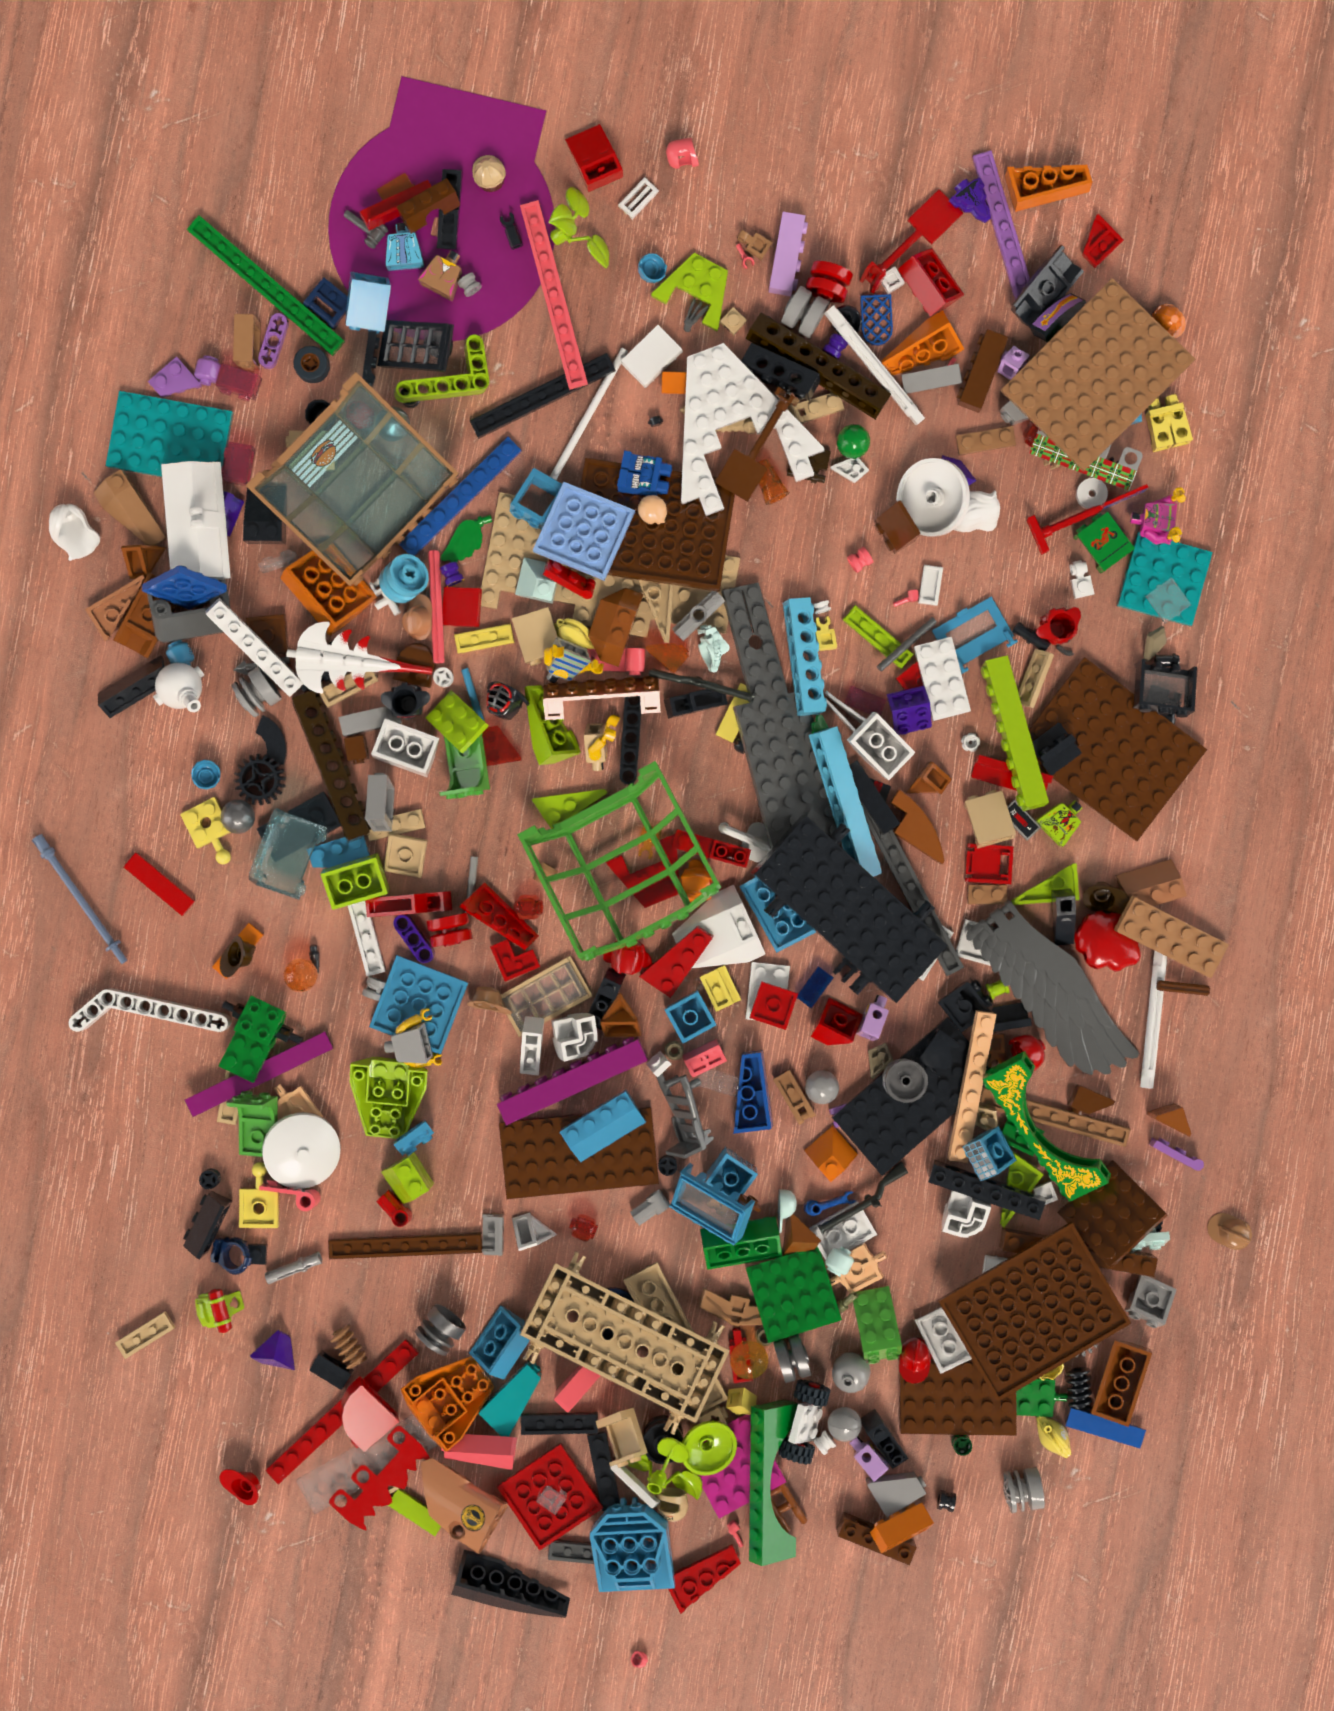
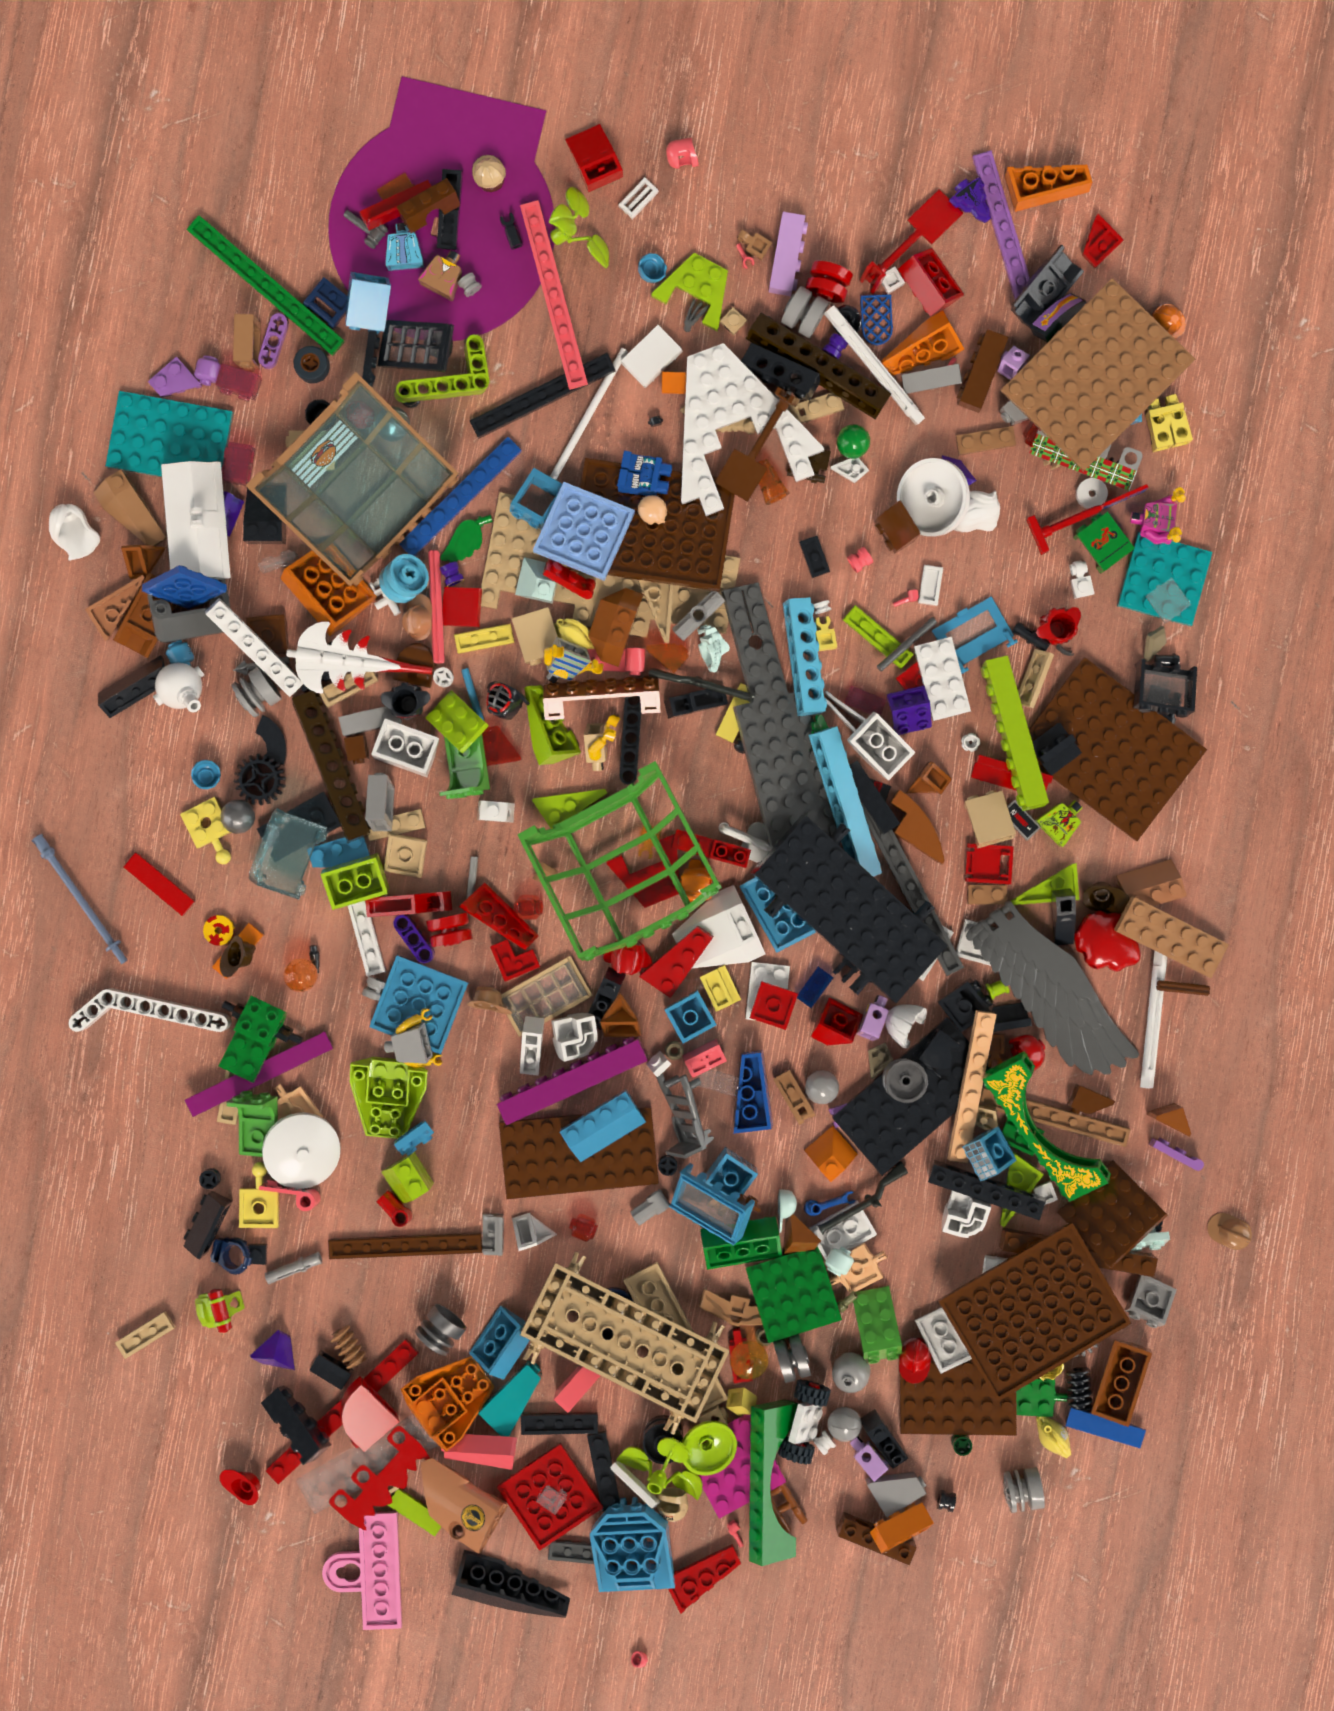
tan panel [595,1408,648,1468] -> none
none -> yellow piece [203,915,235,946]
none -> black wedge [261,1386,332,1465]
none -> bright pink plate [322,1511,402,1630]
none -> white torso [477,800,515,823]
none -> black plate [799,536,830,579]
none -> white hair [885,1004,927,1049]

